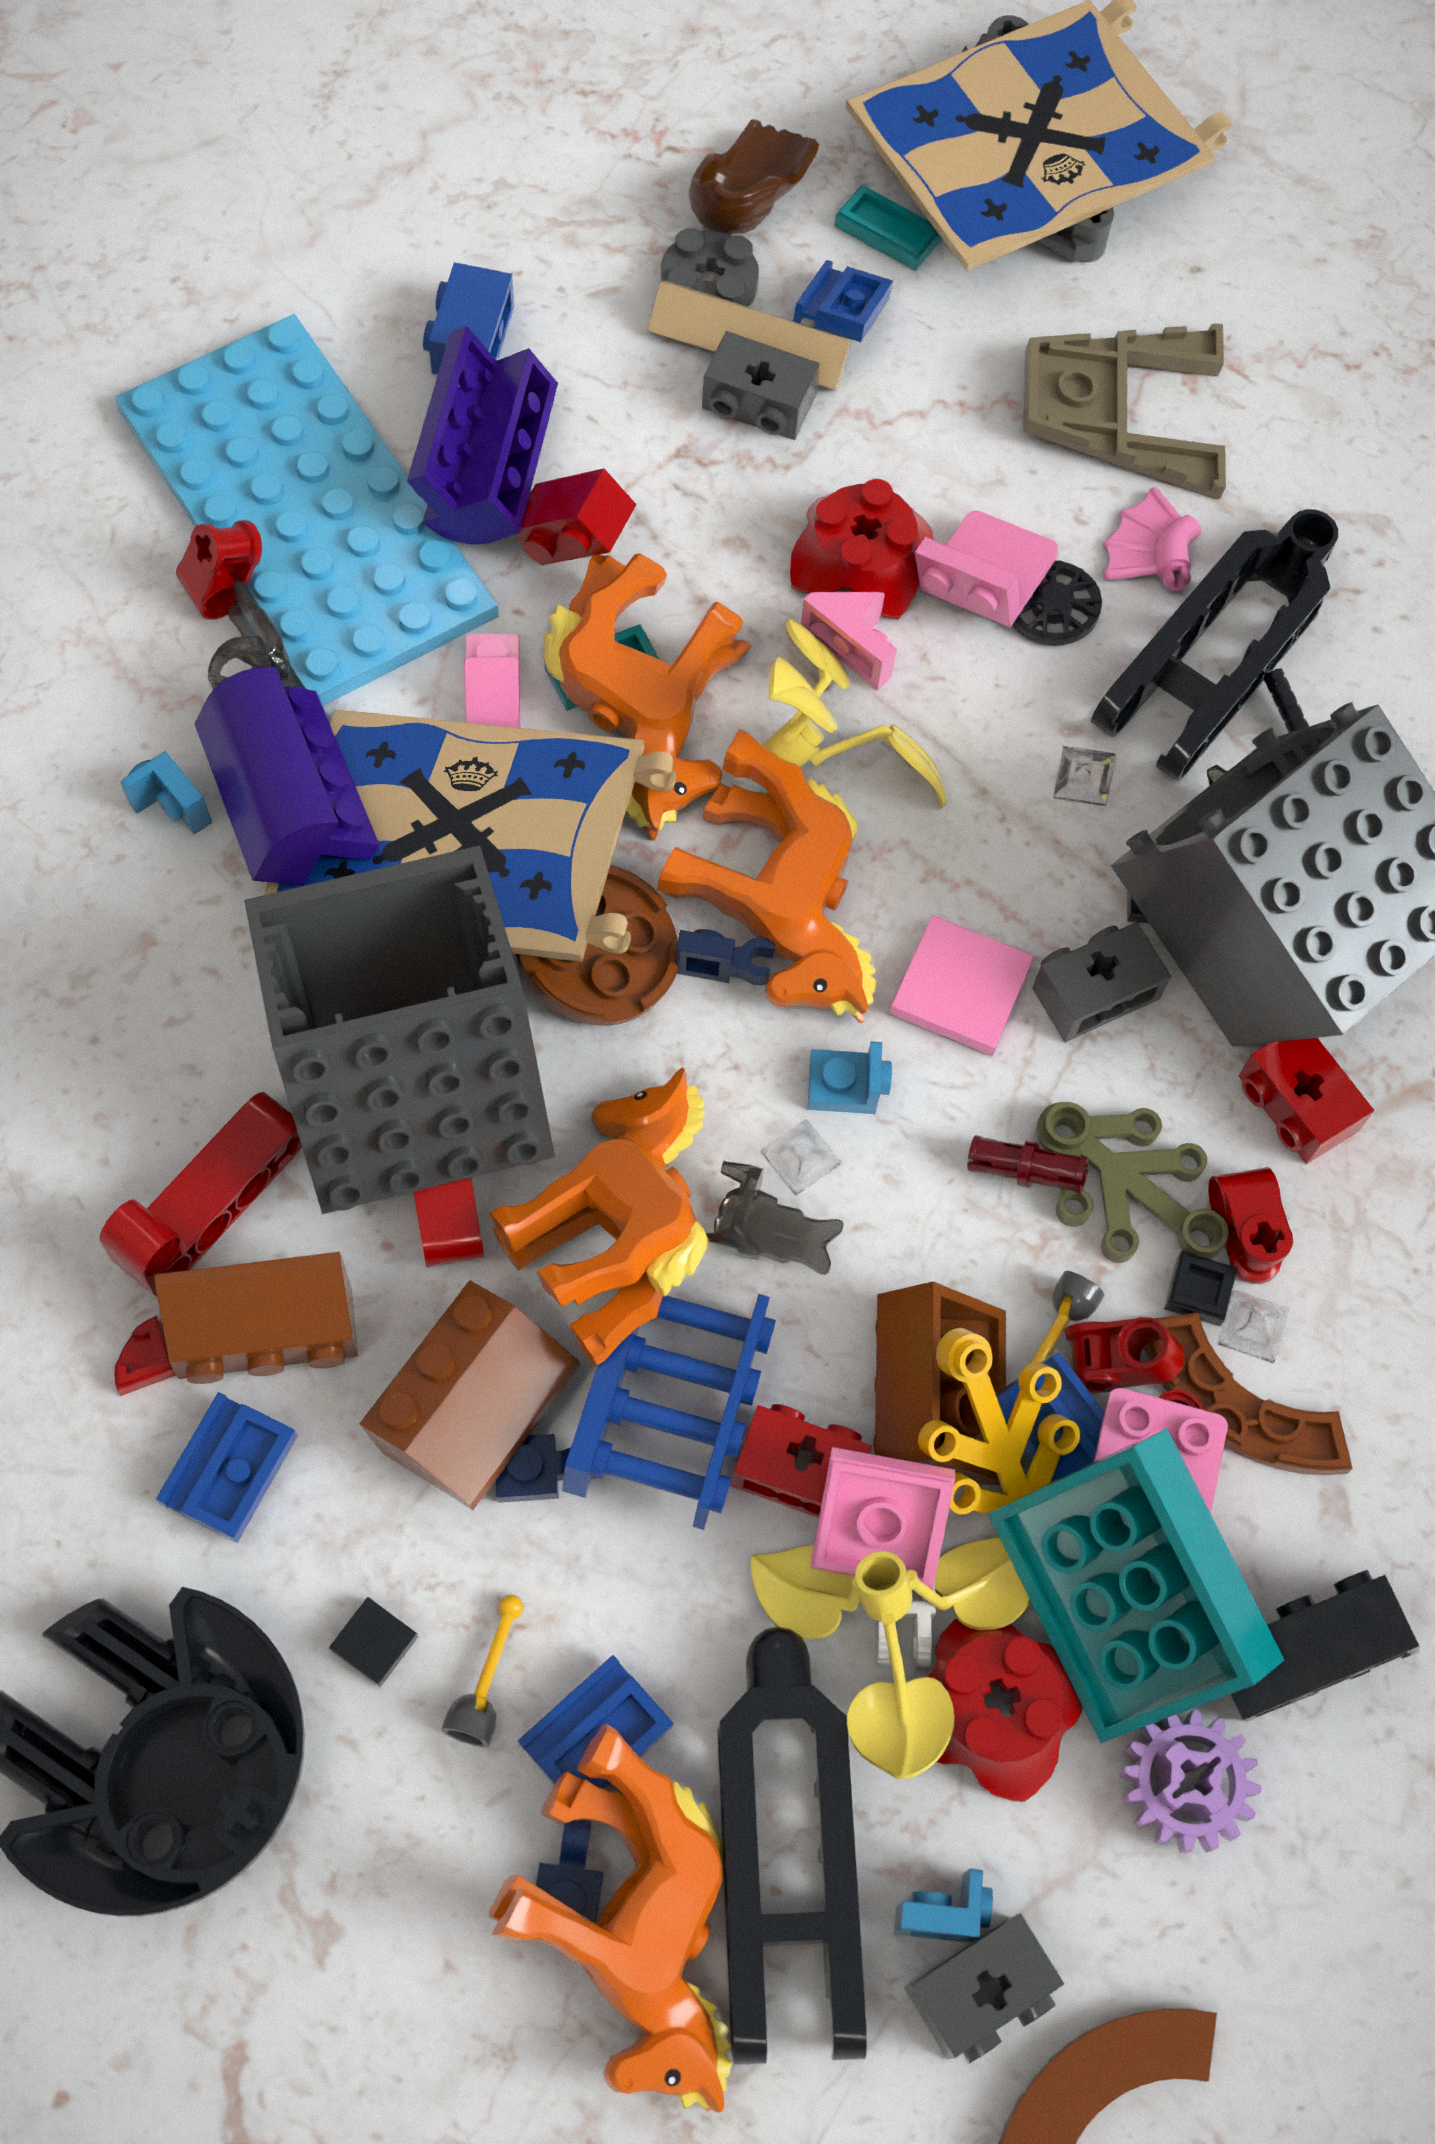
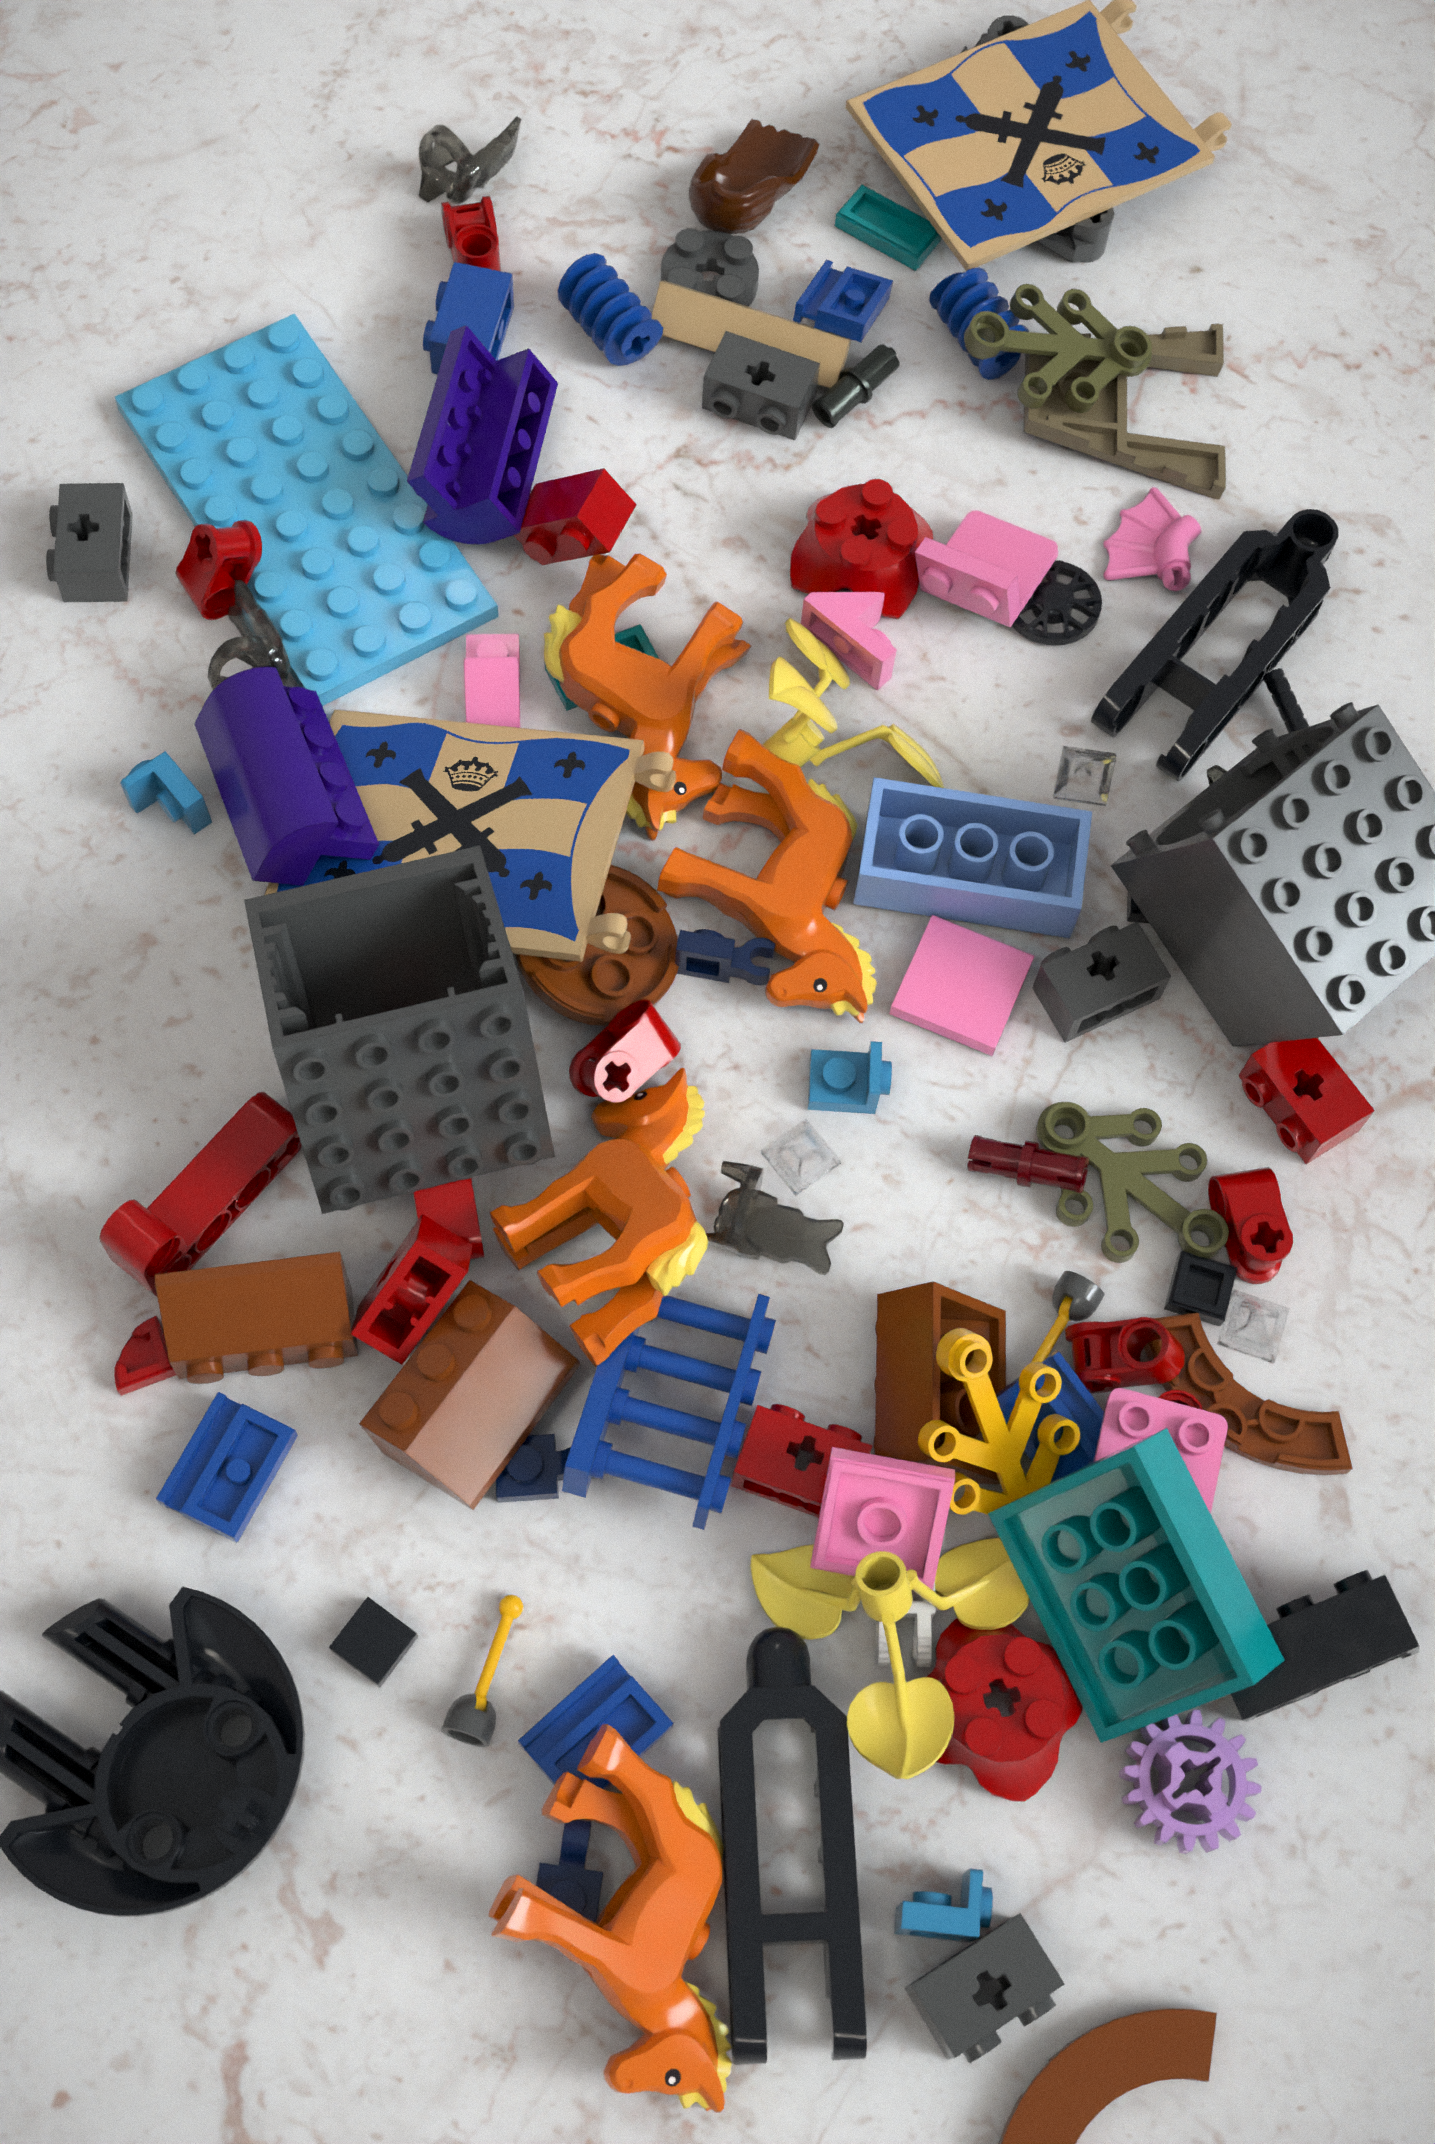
none -> dark grey brick [46,483,133,602]
none -> red brick [351,1214,473,1365]
none -> clear smoke hair [418,116,522,205]
none -> red piece [441,196,501,271]
none -> blue piece [558,253,663,366]
none -> red piece [569,999,681,1103]
none -> pearl dark grey axle [812,344,900,428]
none -> light blue brick [853,777,1092,938]
none -> blue piece [929,267,1029,380]
none -> olive plant [964,284,1152,413]

